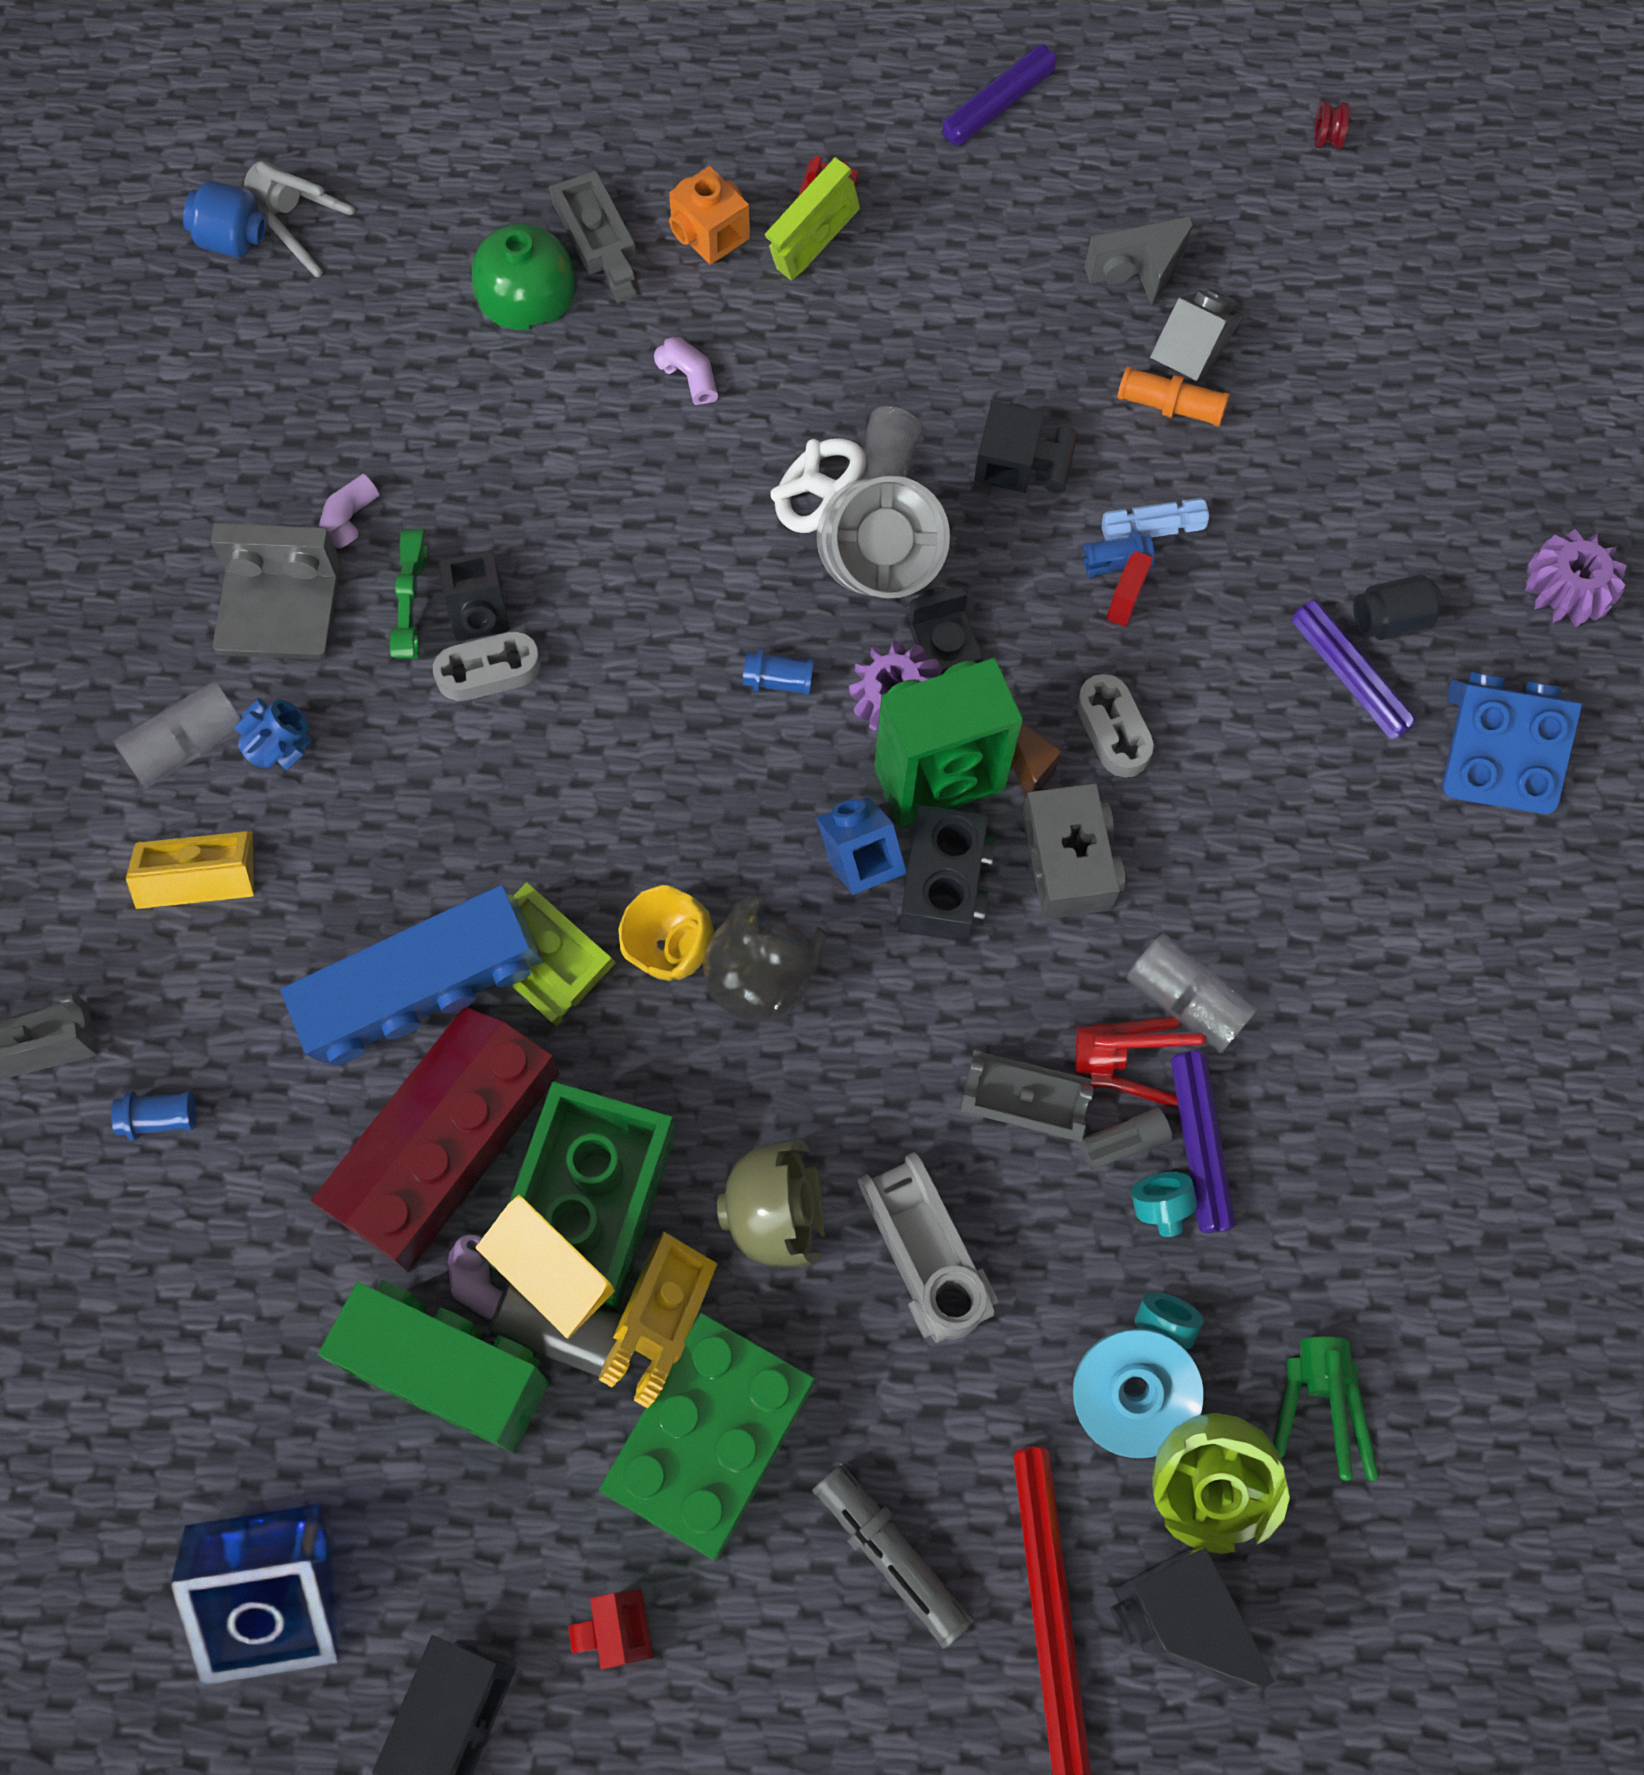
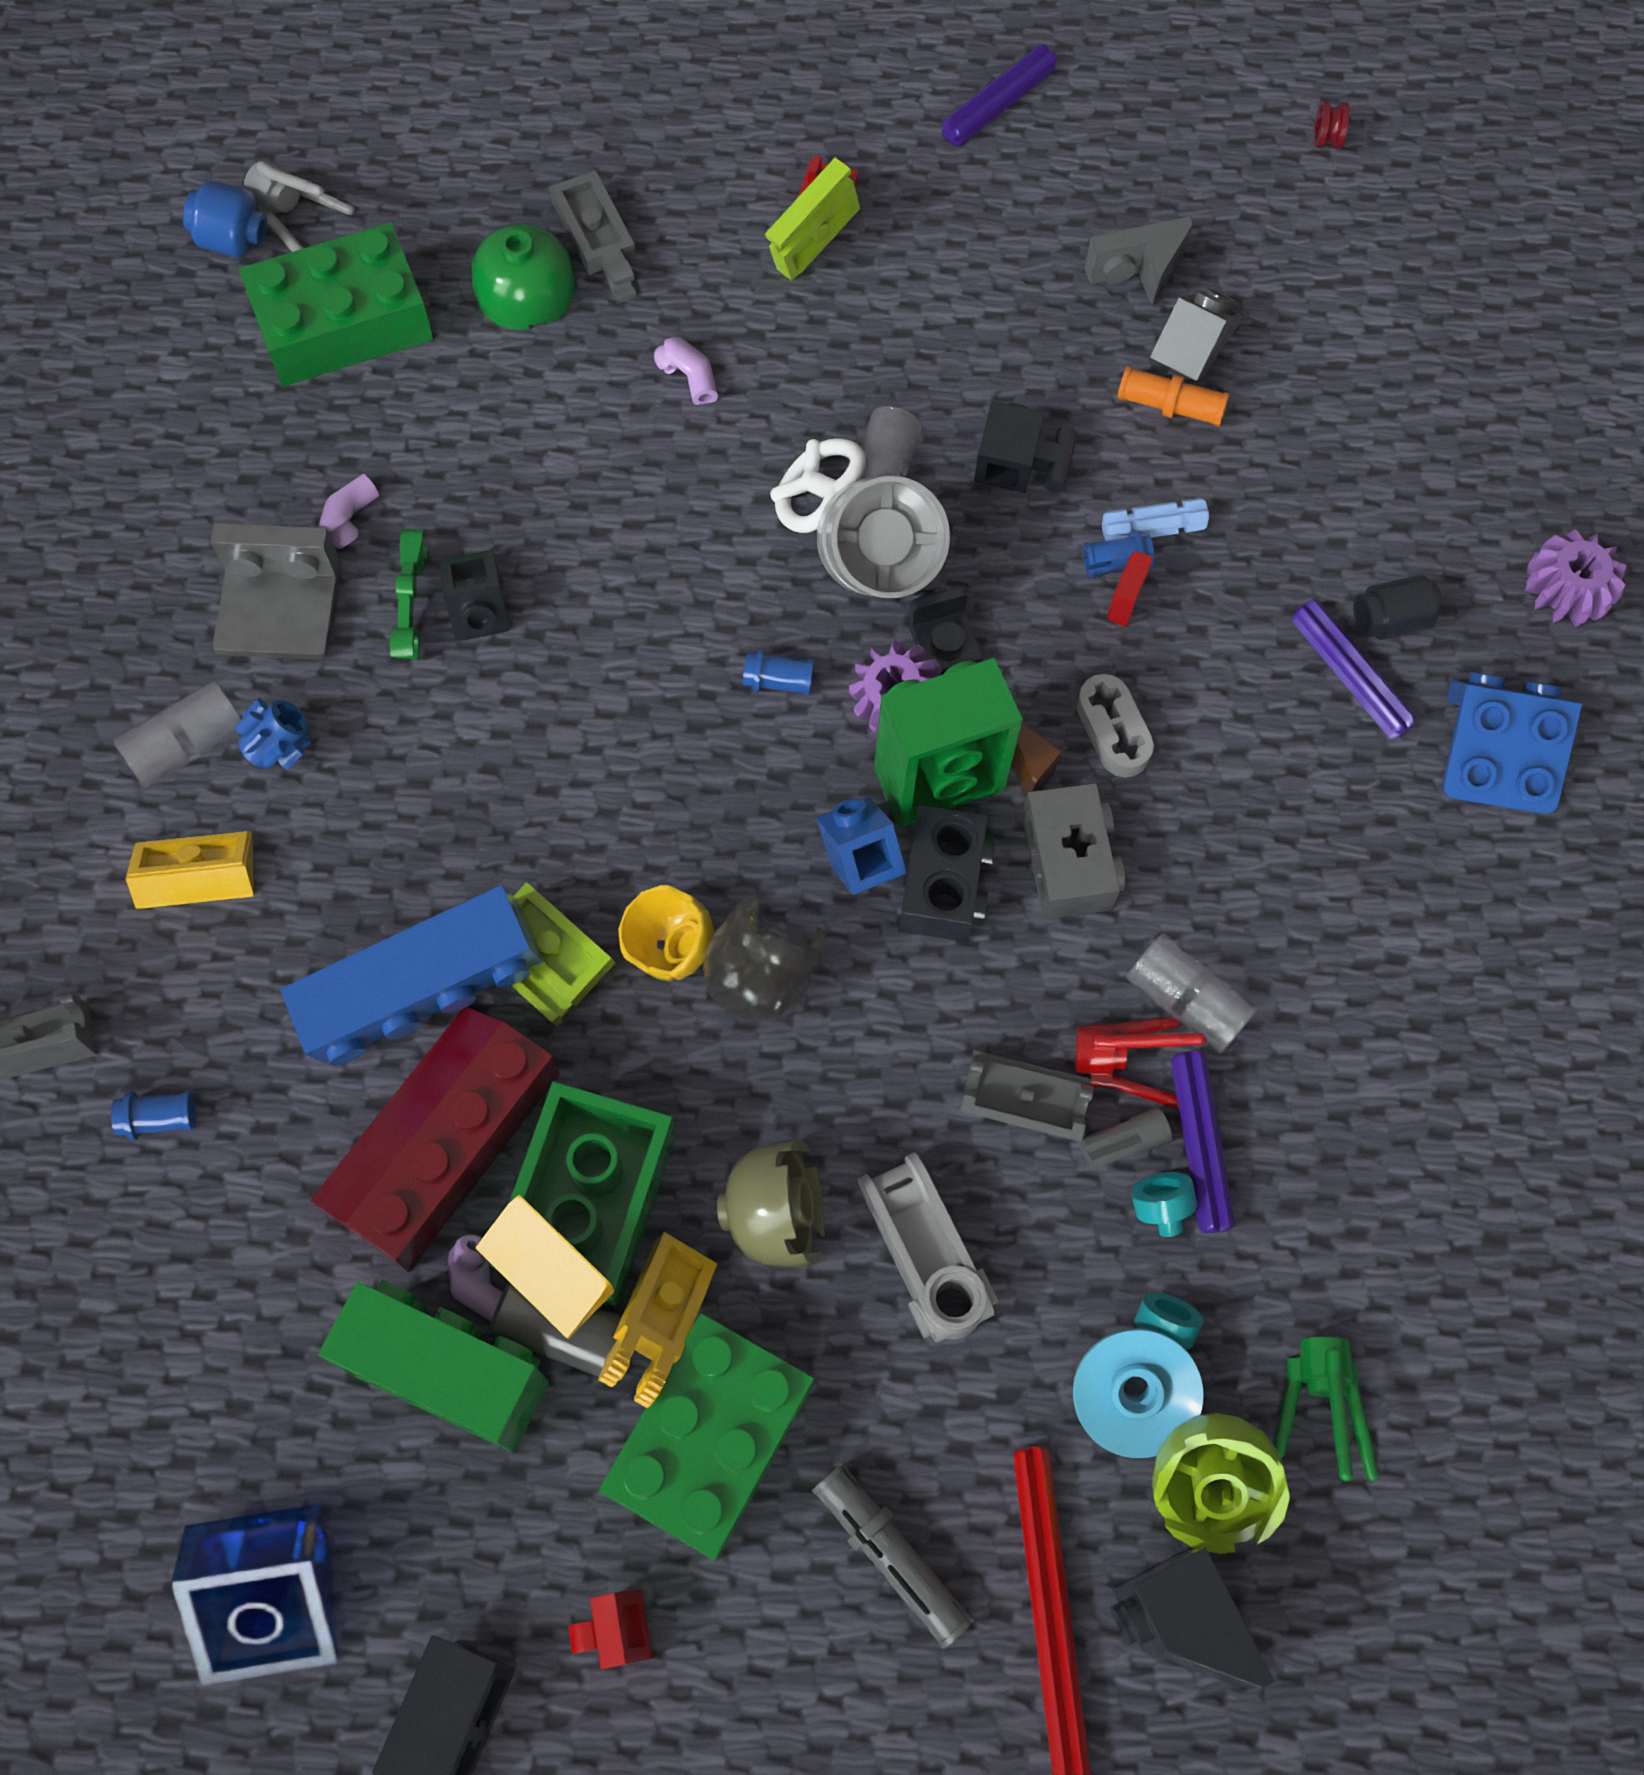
light grey beam [433,632,541,701] -> none
orange brick [669,165,750,265] -> none
none -> green brick [238,222,434,387]

